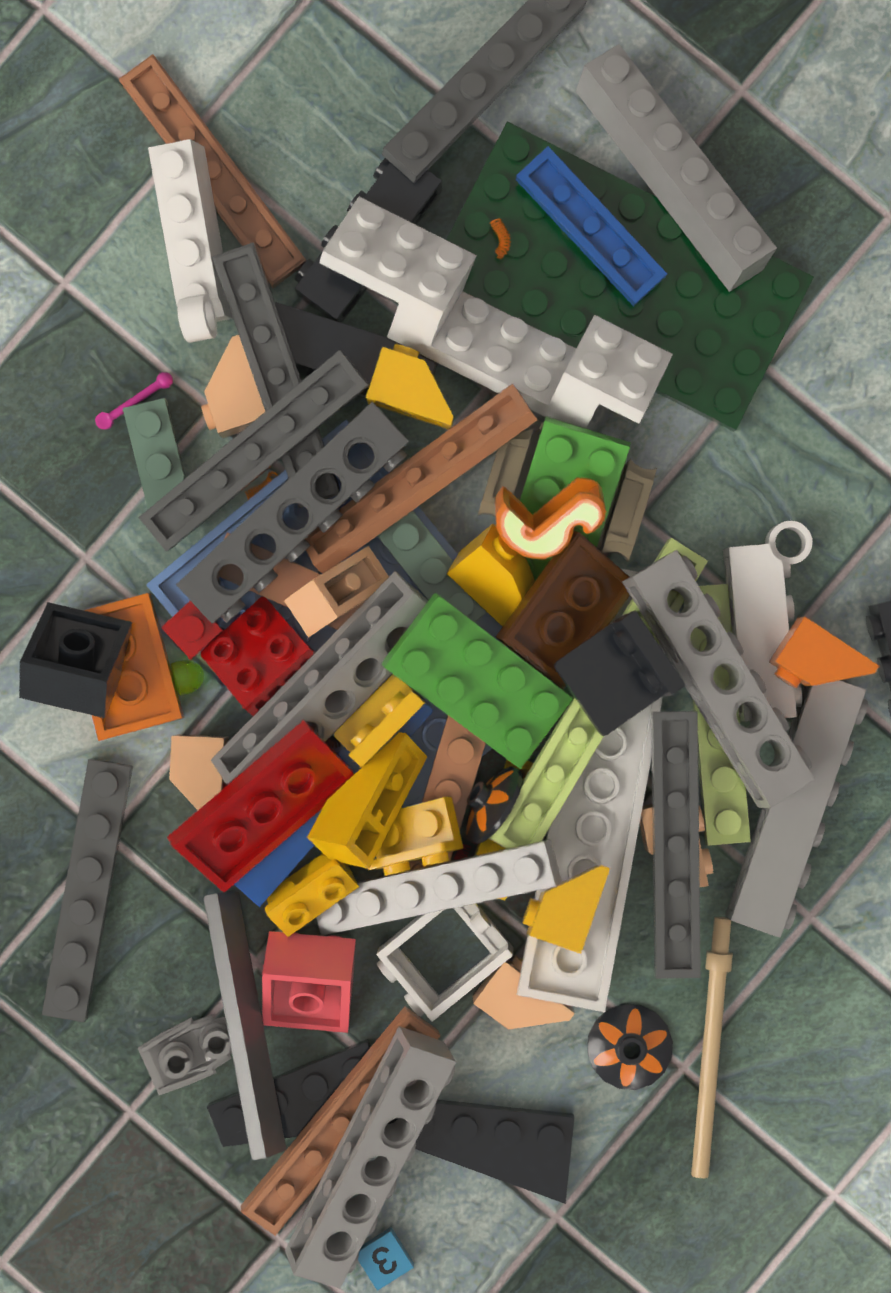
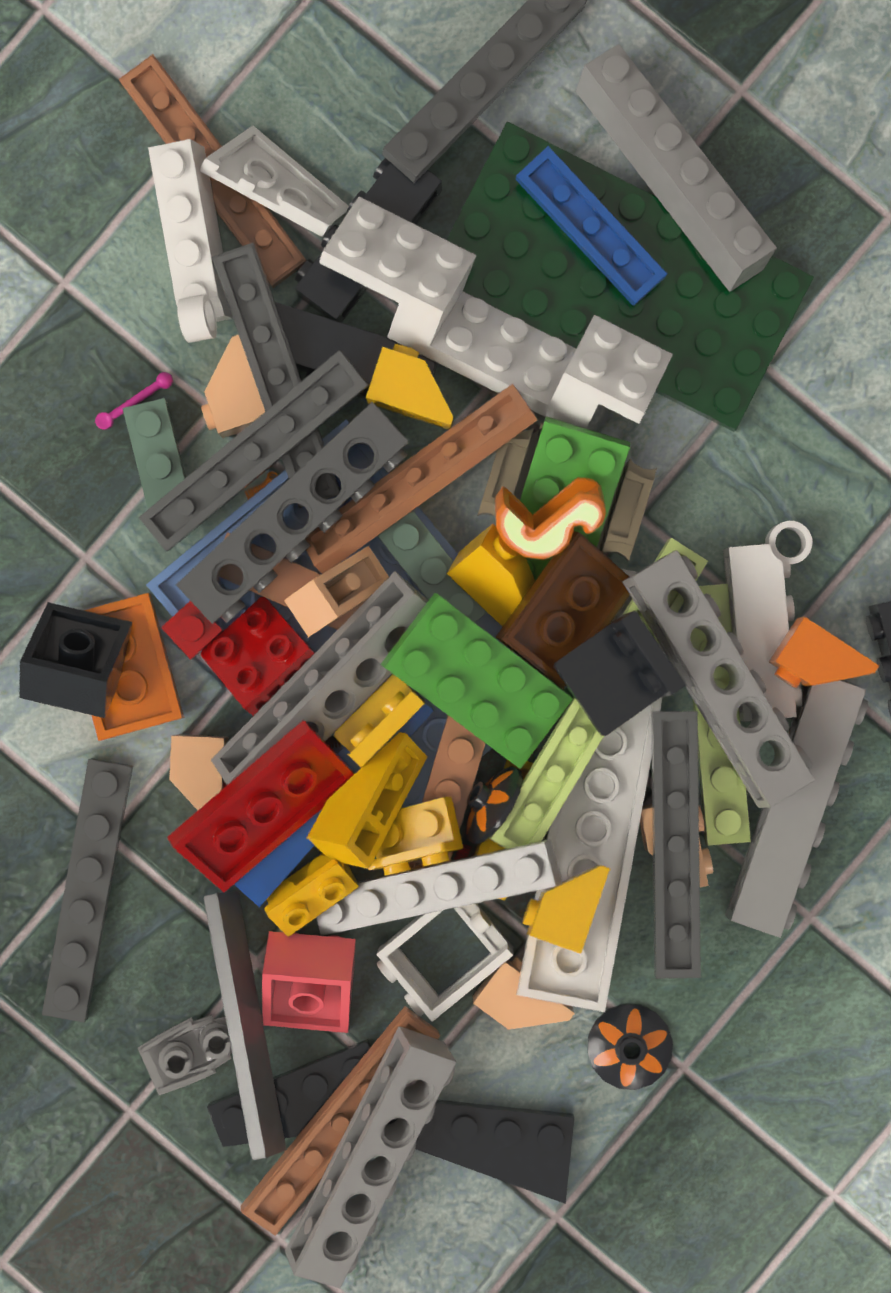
clear neon green hinge [171,660,204,696] -> none
dark azure tile [358,1227,414,1291] -> none
orange leg [489,218,511,259] -> none
tan bar [691,917,733,1178] -> none
none -> white wing [199,126,349,237]

